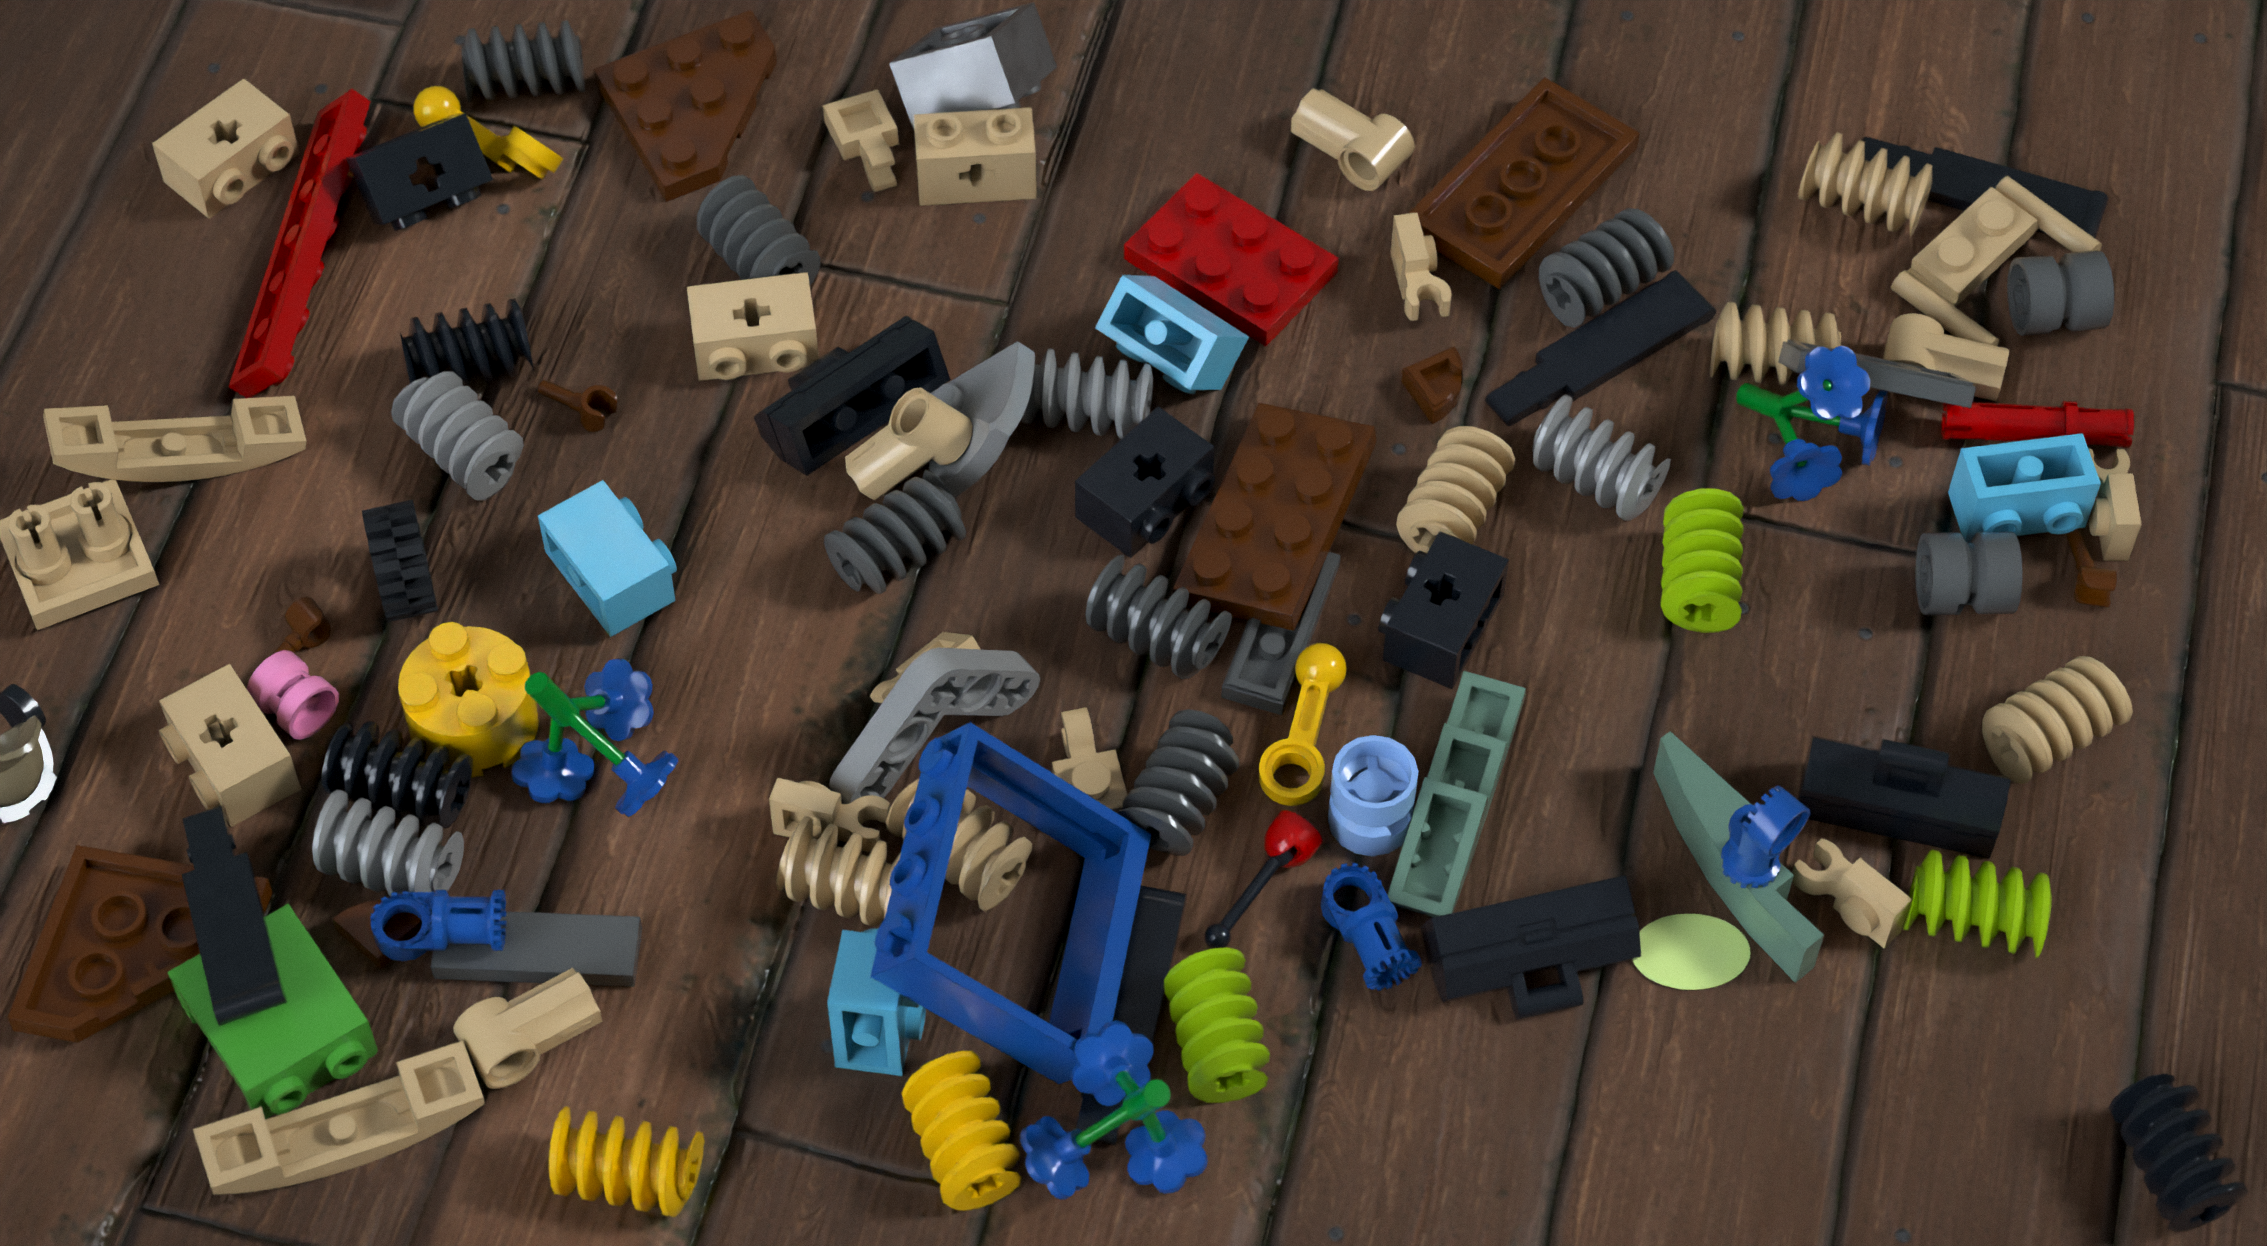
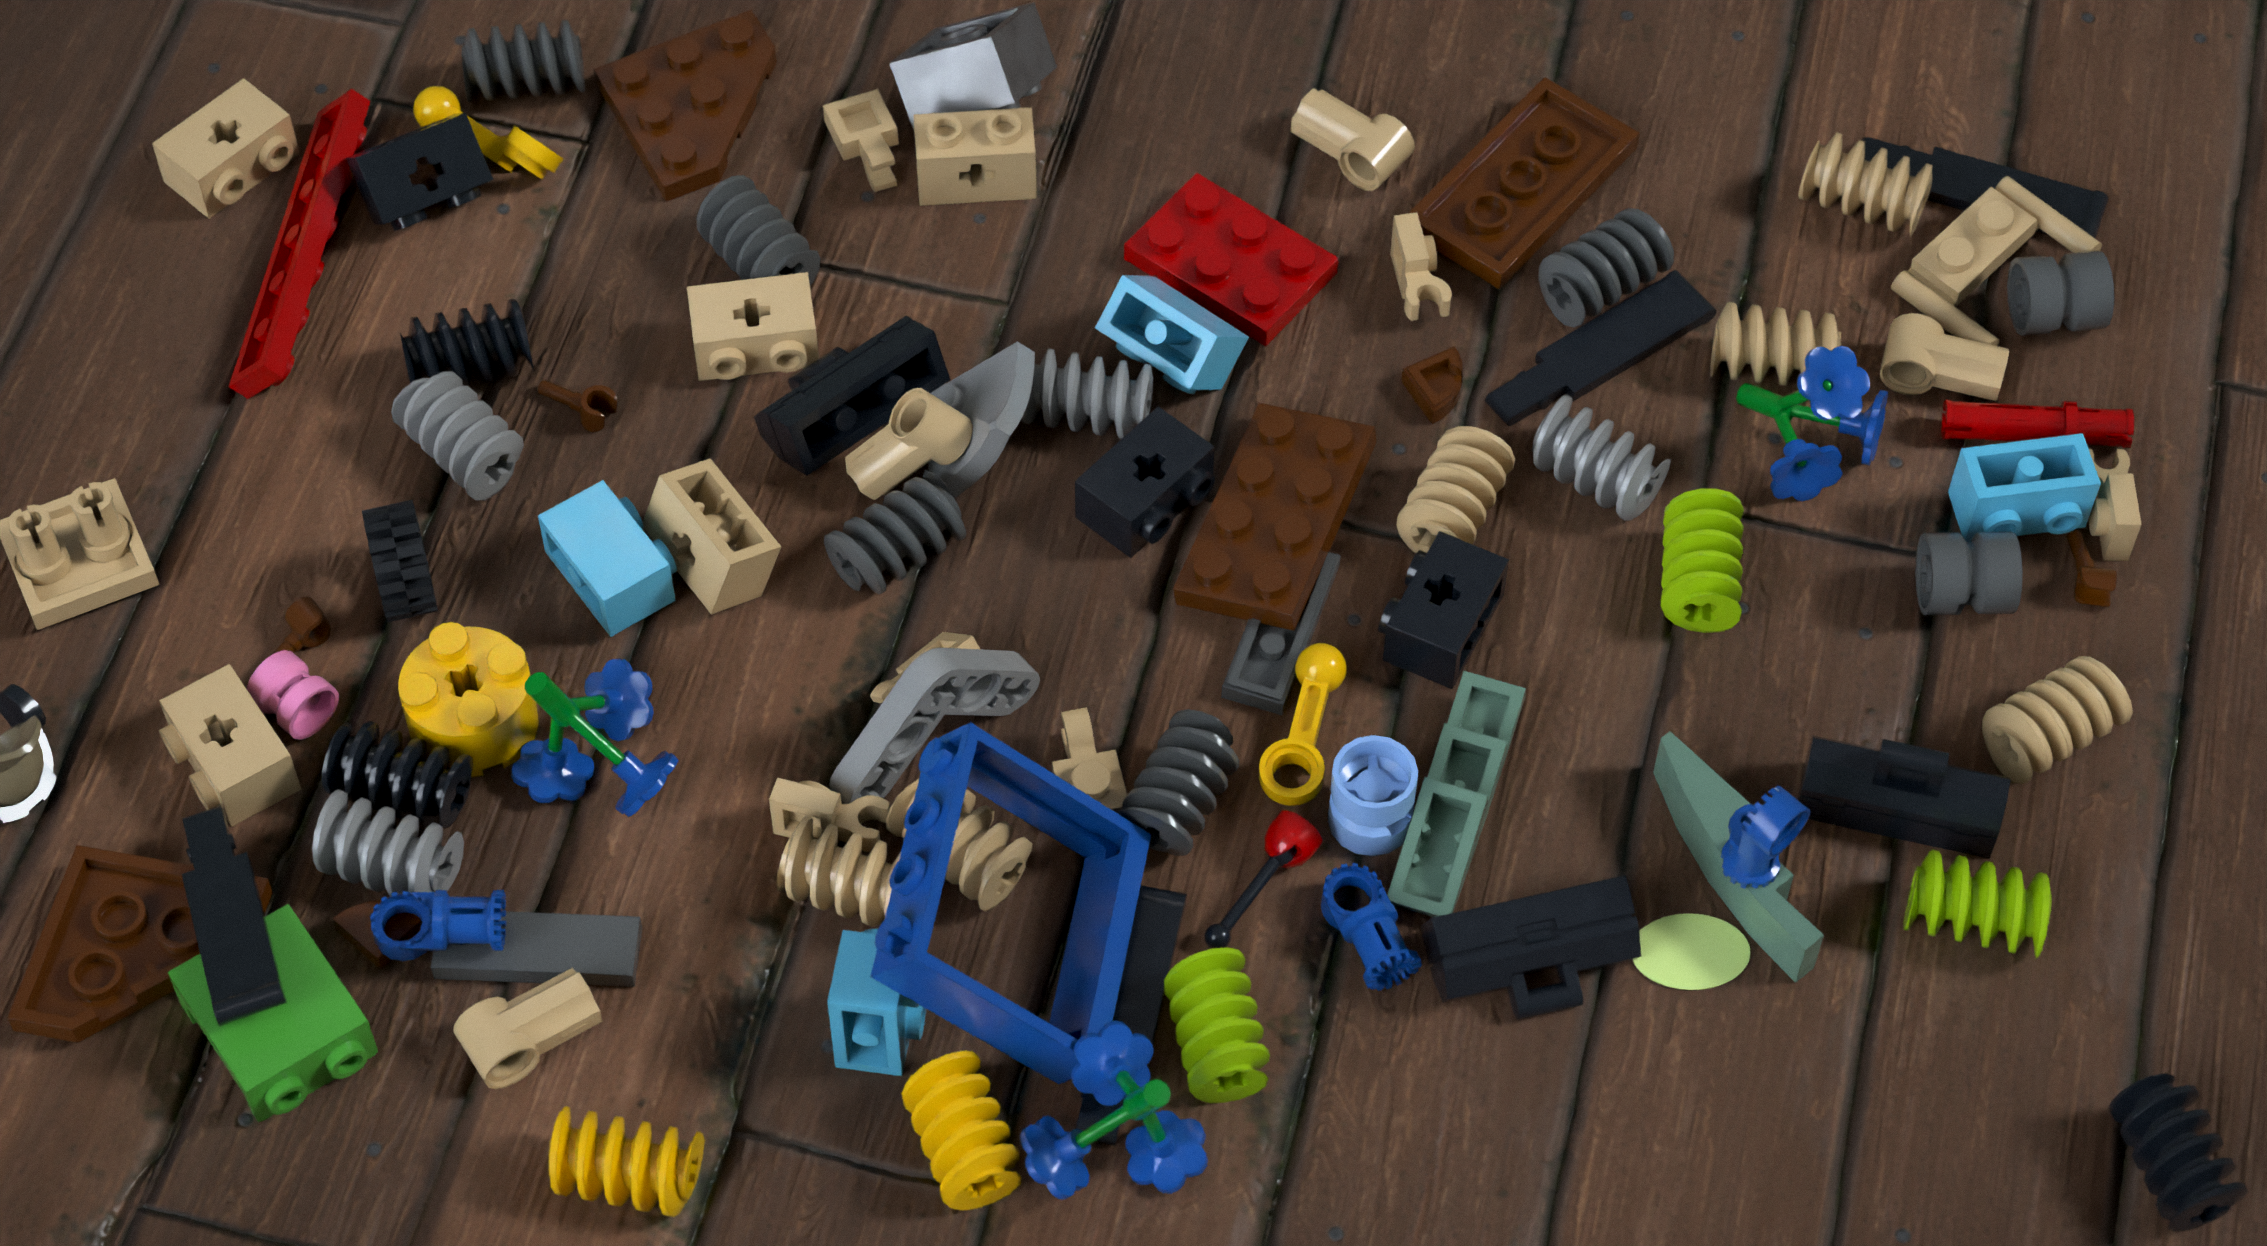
tan slope [43,396,307,482] -> none
tan slope [193,1041,485,1195] -> none
dark grey piece [1085,554,1232,679] -> none
dark grey tile [1778,339,1976,408] -> none
tan plate [1792,838,1912,948] -> none
none -> tan brick [643,459,781,615]

